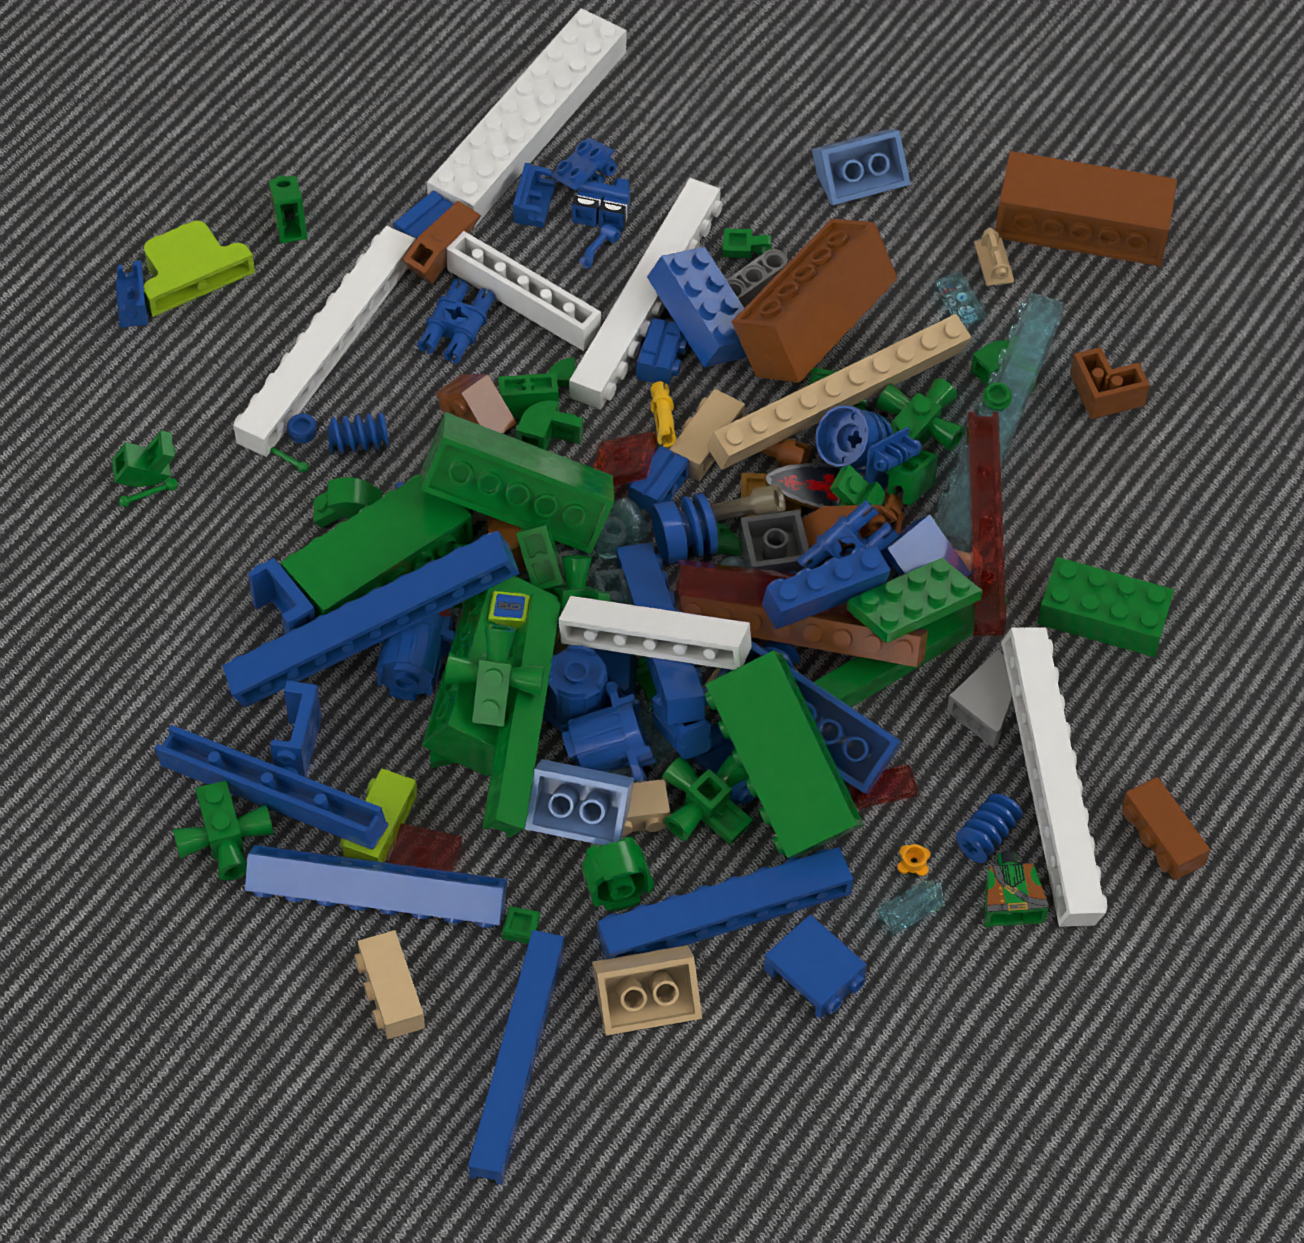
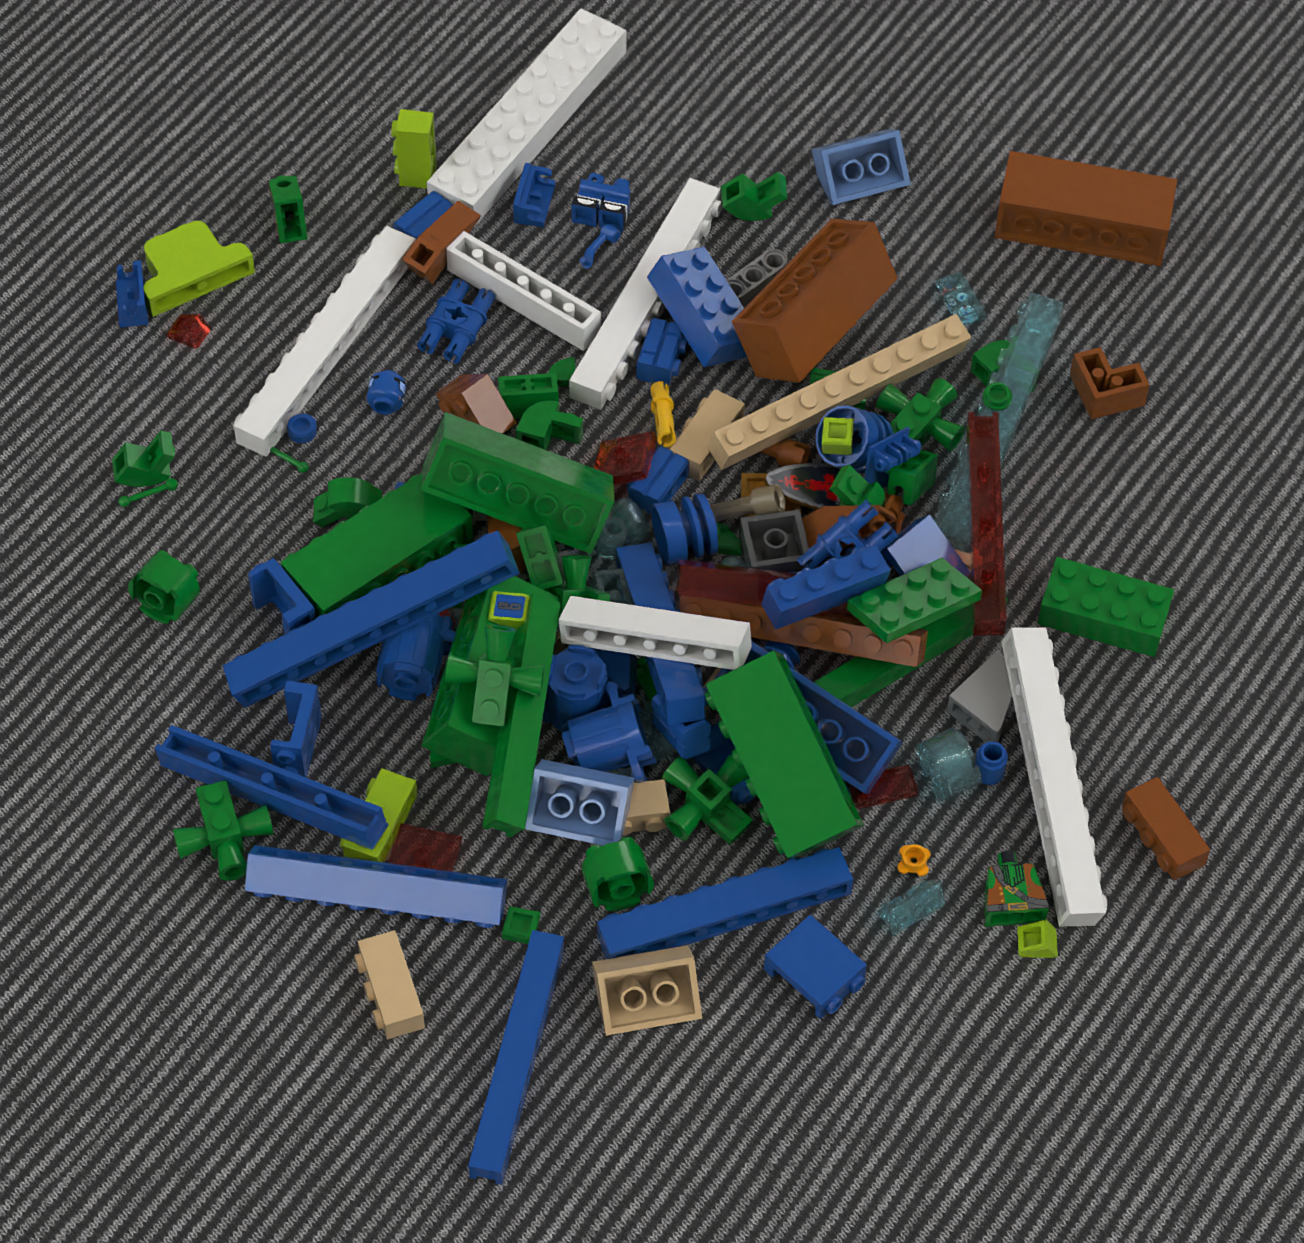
blue piece [327,412,389,455] -> none
blue hinge [550,137,616,191] -> none
green plate [722,228,772,258] -> none
blue piece [956,793,1023,863] -> none
tan hinge [974,228,1014,286] -> none
none -> green brick [128,550,200,624]
none -> clear red slope [166,314,211,348]
none -> blue head [366,370,407,415]
none -> lime brick [391,109,437,189]
none -> green brick [721,172,788,221]
none -> lime slope [822,417,854,455]
none -> clear light blue brick [915,727,982,801]
none -> blue brick [974,741,1008,785]
none -> lime slope [1017,920,1058,958]

